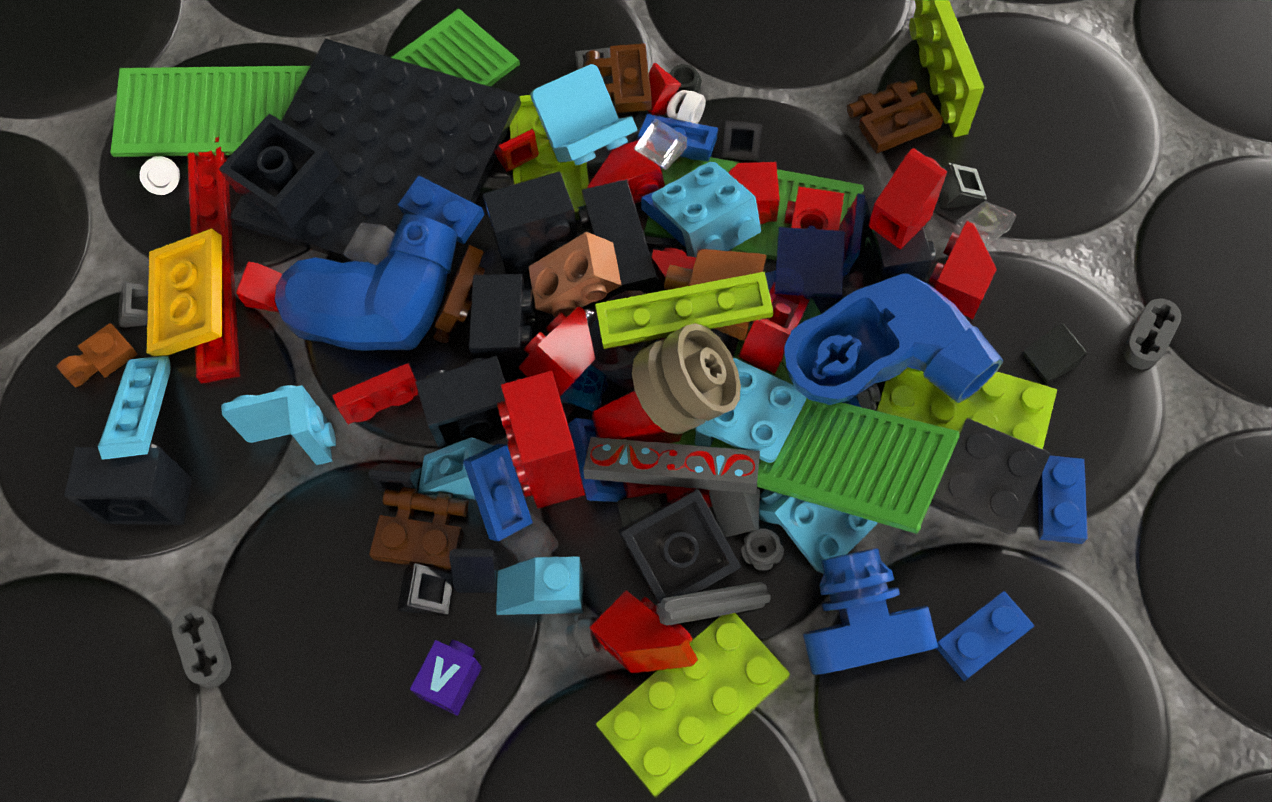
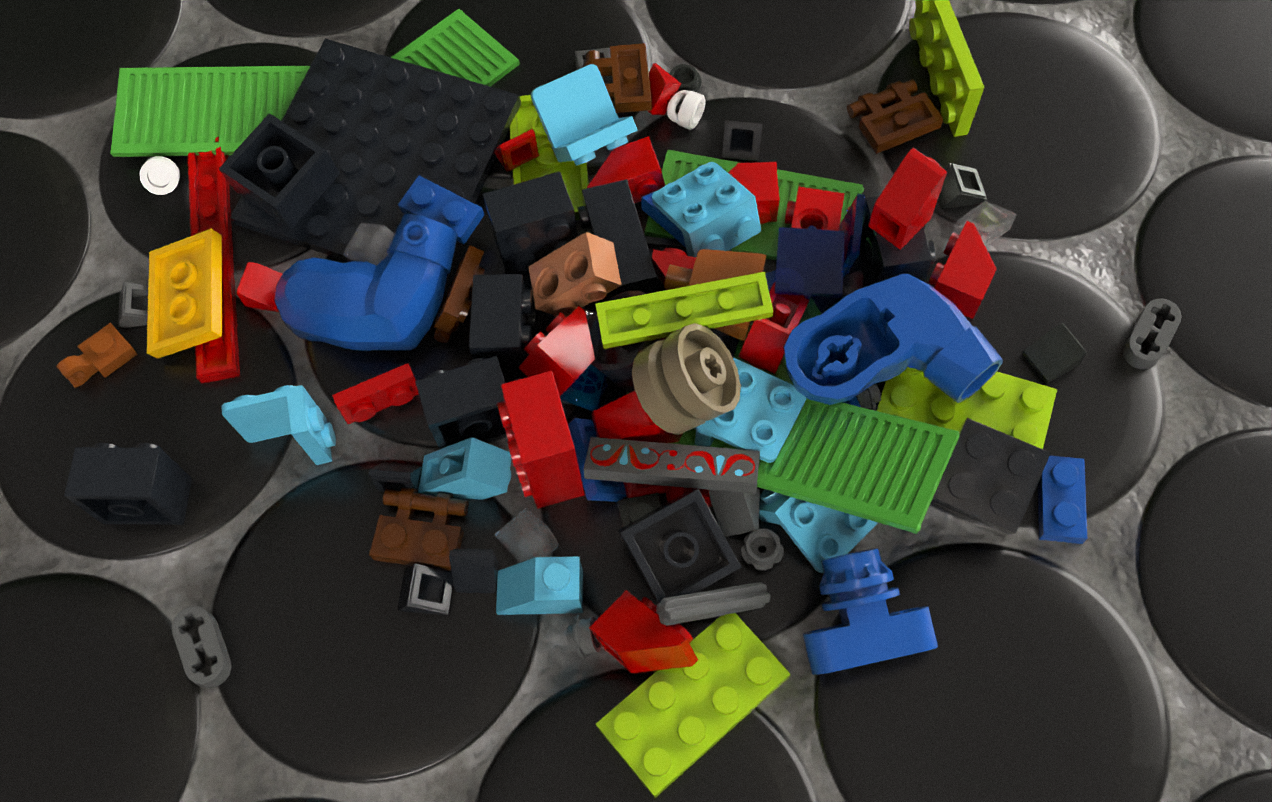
medium azure tile [98,356,171,460] -> none
dark purple brick [410,640,482,716] -> none
blue plate [463,444,533,541] -> none
clear slope [634,118,687,170] -> none
blue plate [637,114,718,162] -> none
blue plate [936,591,1035,681] -> none

